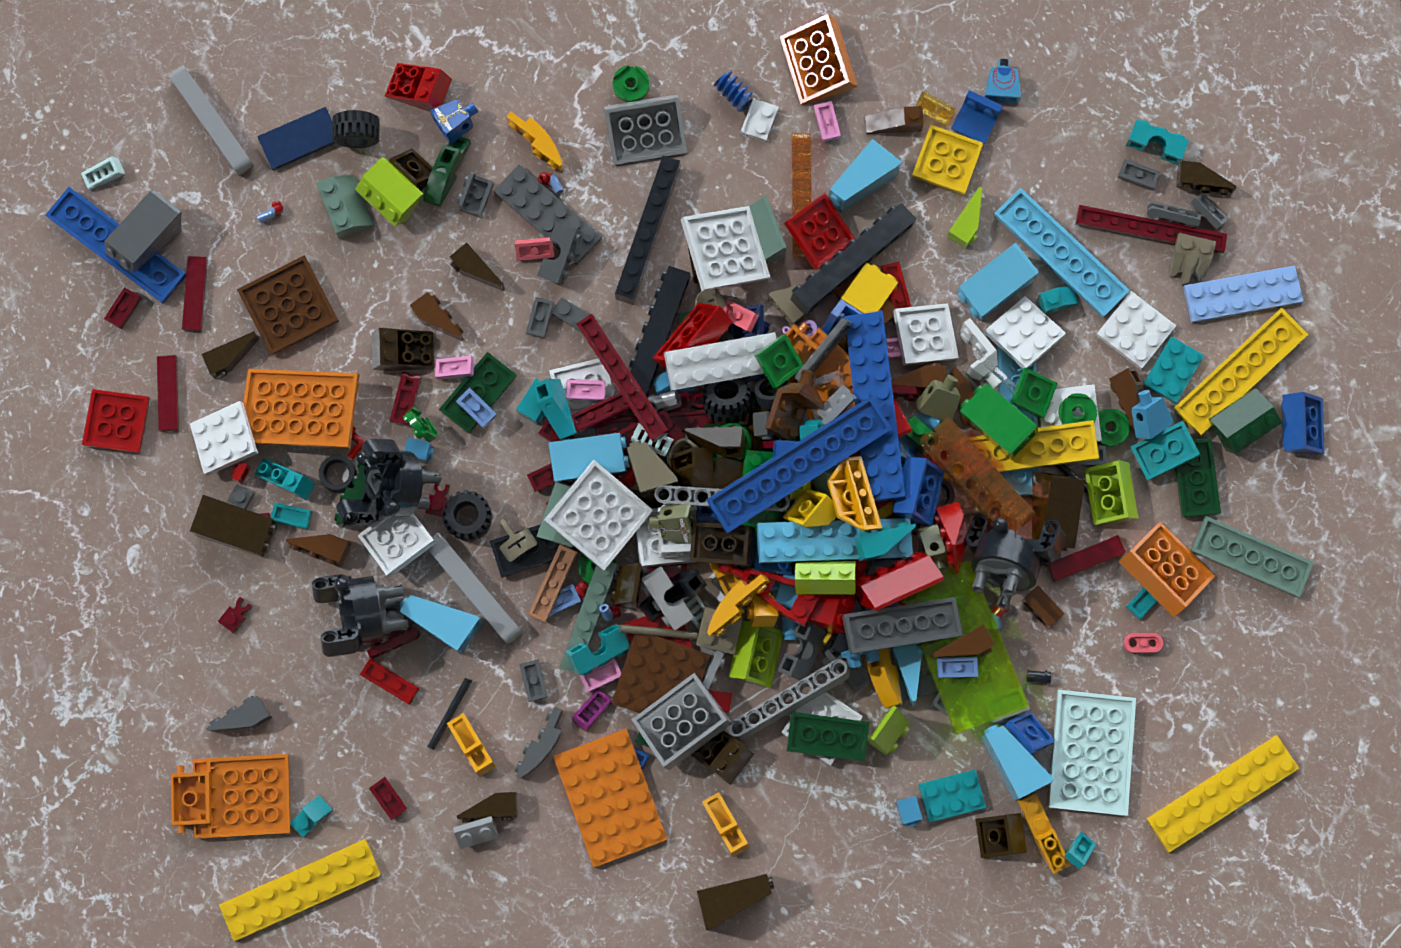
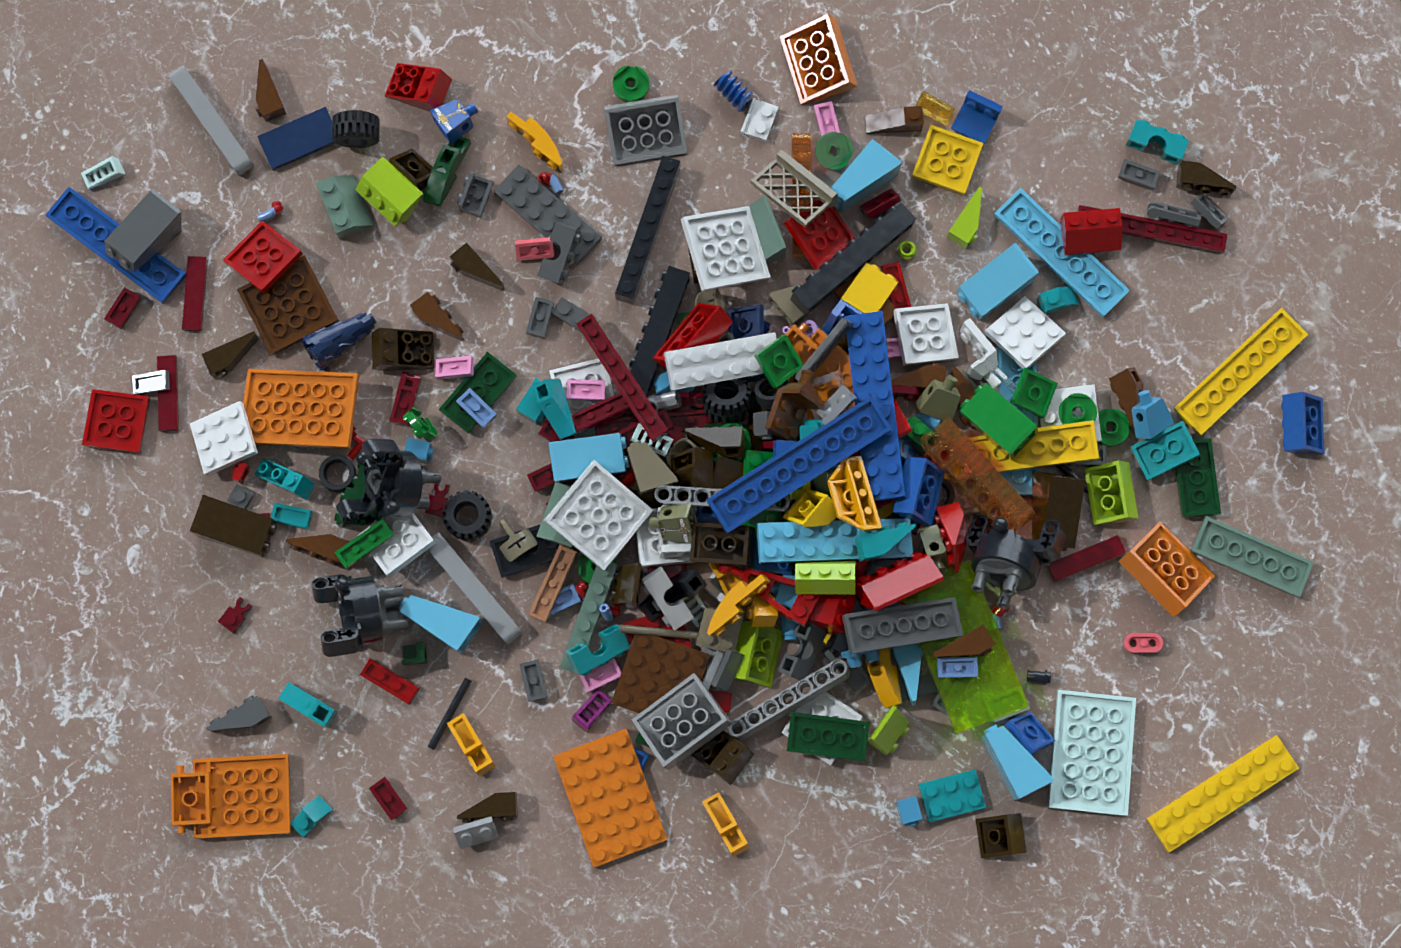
yellow plate [219,839,381,942] -> none
dark red plate [366,626,420,659] -> none
dark grey slope [515,706,563,779] -> none
dark brown slope [697,874,774,931] -> none
coral plate [723,300,759,332] -> none
dark azure torso [984,59,1021,104] -> none
light orange slope [1017,792,1071,874] -> none
reddish brown panel [1021,586,1064,629] -> none
teal slope [1064,831,1096,869] -> none
white plate [1096,291,1176,370] -> none
teal tile [1125,587,1157,620] -> none
teal plate [1143,336,1204,404] -> none
dark tan plate [1169,233,1216,285] -> none
light blue plate [1183,266,1303,323] -> none
slope [1208,388,1282,454] -> none
none -> tile [132,370,170,395]
none -> red plate [223,221,303,294]
none -> reddish brown slope [255,59,287,122]
none -> teal slope [278,682,338,728]
none -> dark blue cone [301,312,376,371]
none -> green plate [334,519,394,569]
none -> dark green panel [401,642,427,665]
none -> dark grey tile [711,649,744,691]
none -> dark tan fence [750,150,837,228]
none -> green plate [815,132,853,170]
none -> dark red plate [859,189,901,219]
none -> lime plate [898,241,917,259]
none -> red slope [1060,208,1122,255]

